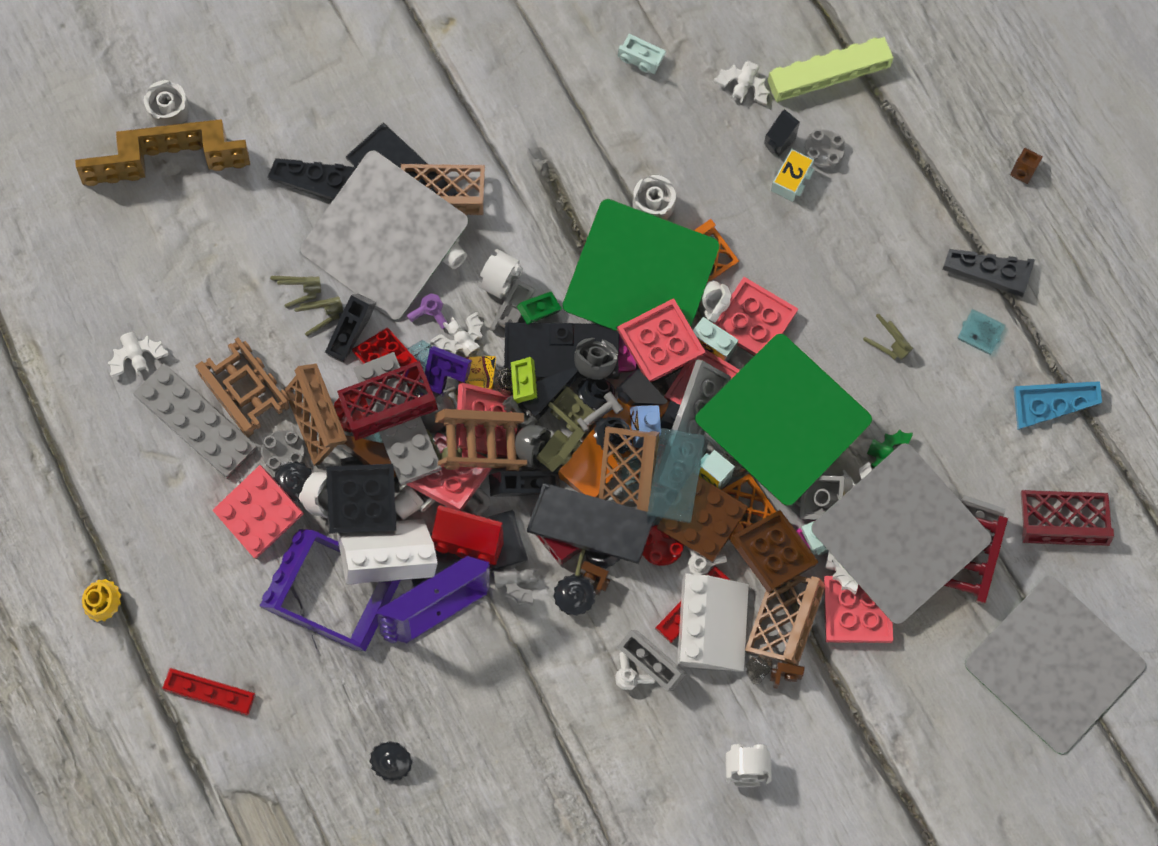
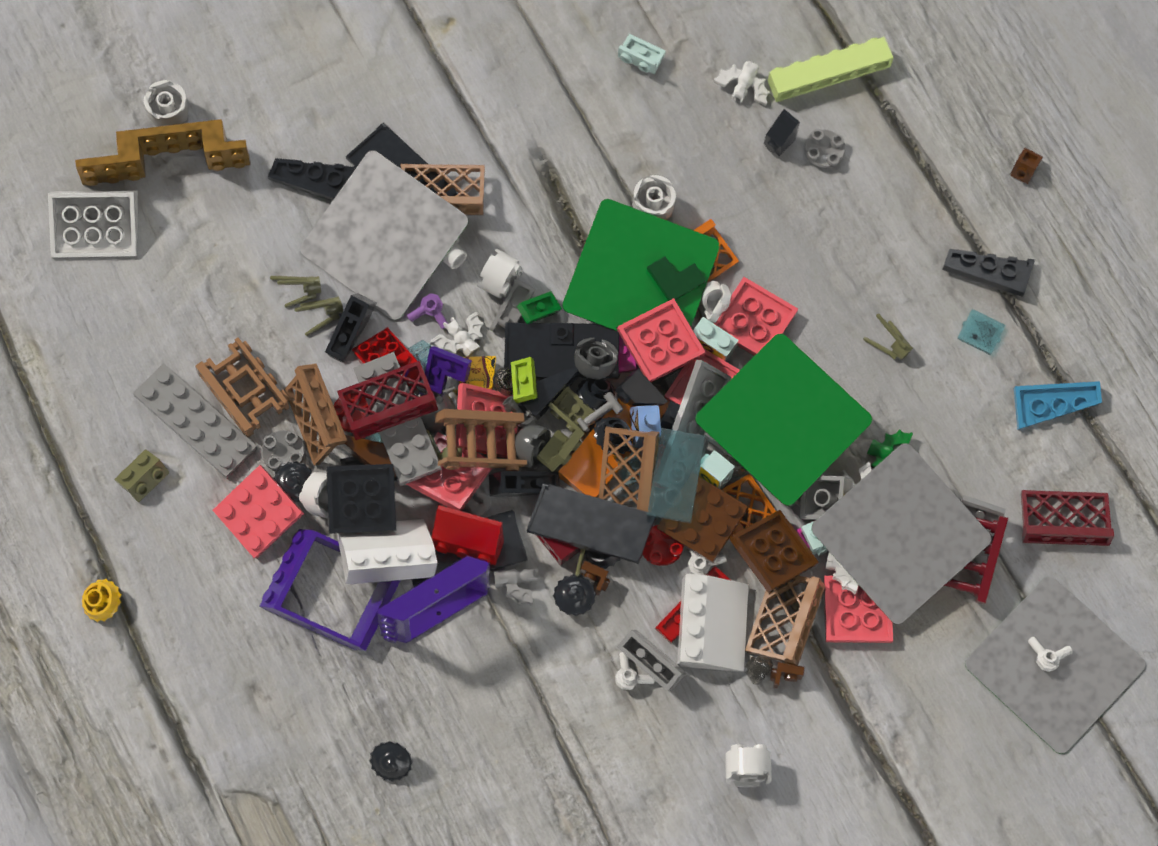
white animal [108,332,168,377] -> none
red tile [162,668,256,716] -> none
white piece [395,484,435,520] -> none
brick [771,149,815,202] -> none
none -> white slope [48,190,138,257]
none -> olive bracket [114,449,169,502]
none -> dark green tile [647,256,706,301]
none -> white piece [1028,637,1072,672]

